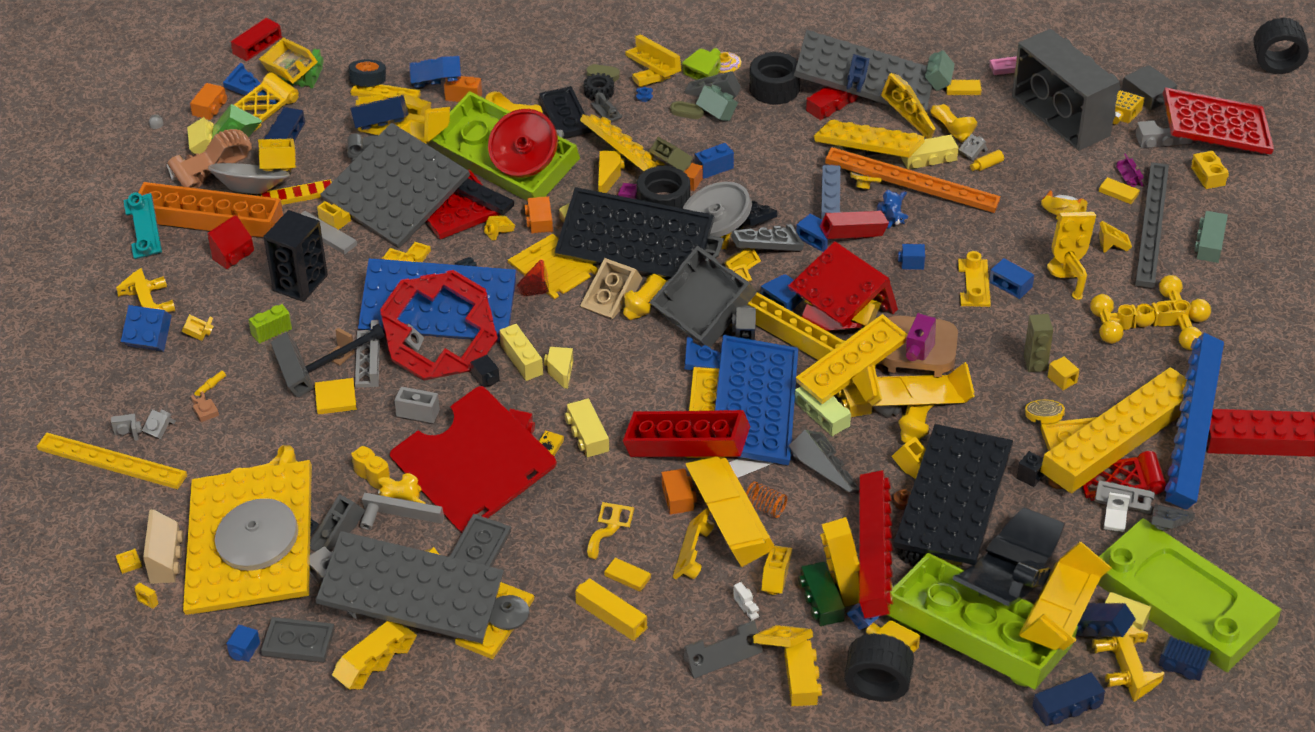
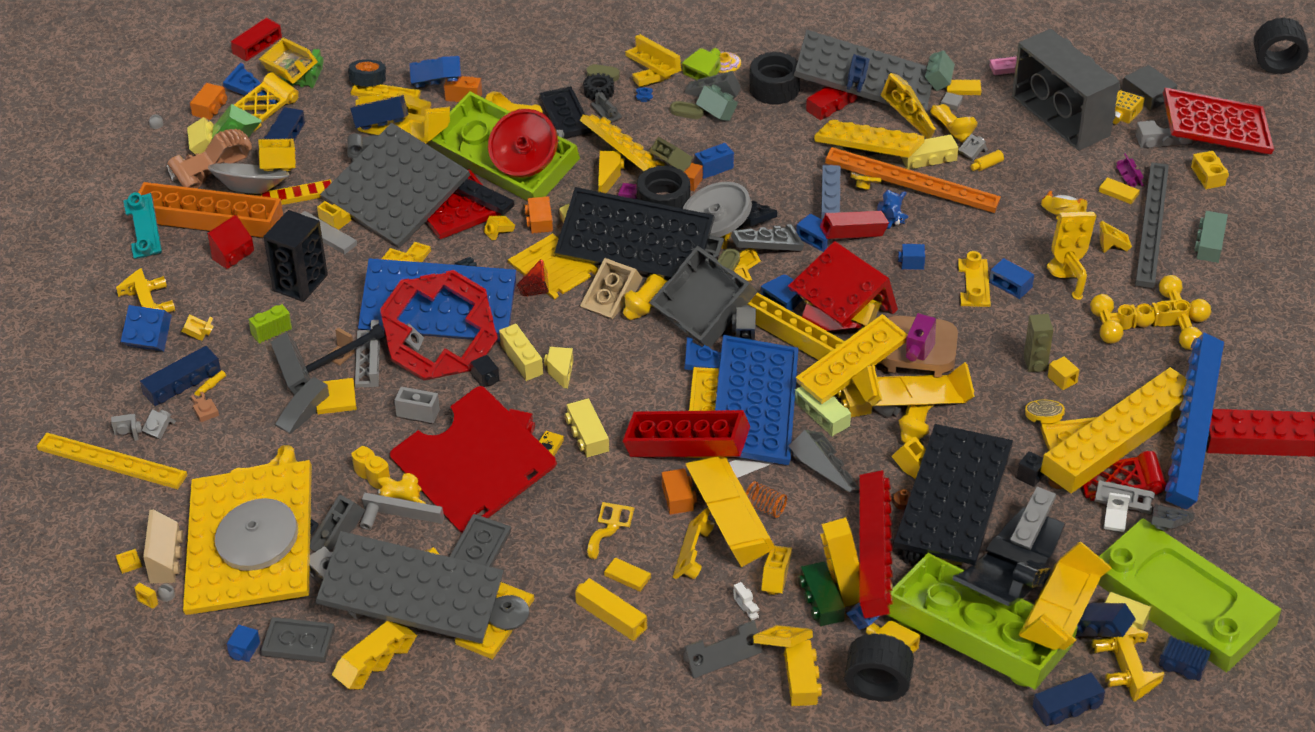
none -> dark blue brick [140,346,221,406]
none -> light grey hinge [158,584,175,602]
none -> dark grey slope [275,377,329,434]
none -> olive tile [717,249,740,271]
none -> light grey tile [941,92,963,111]
none -> light grey plate [1010,487,1056,550]

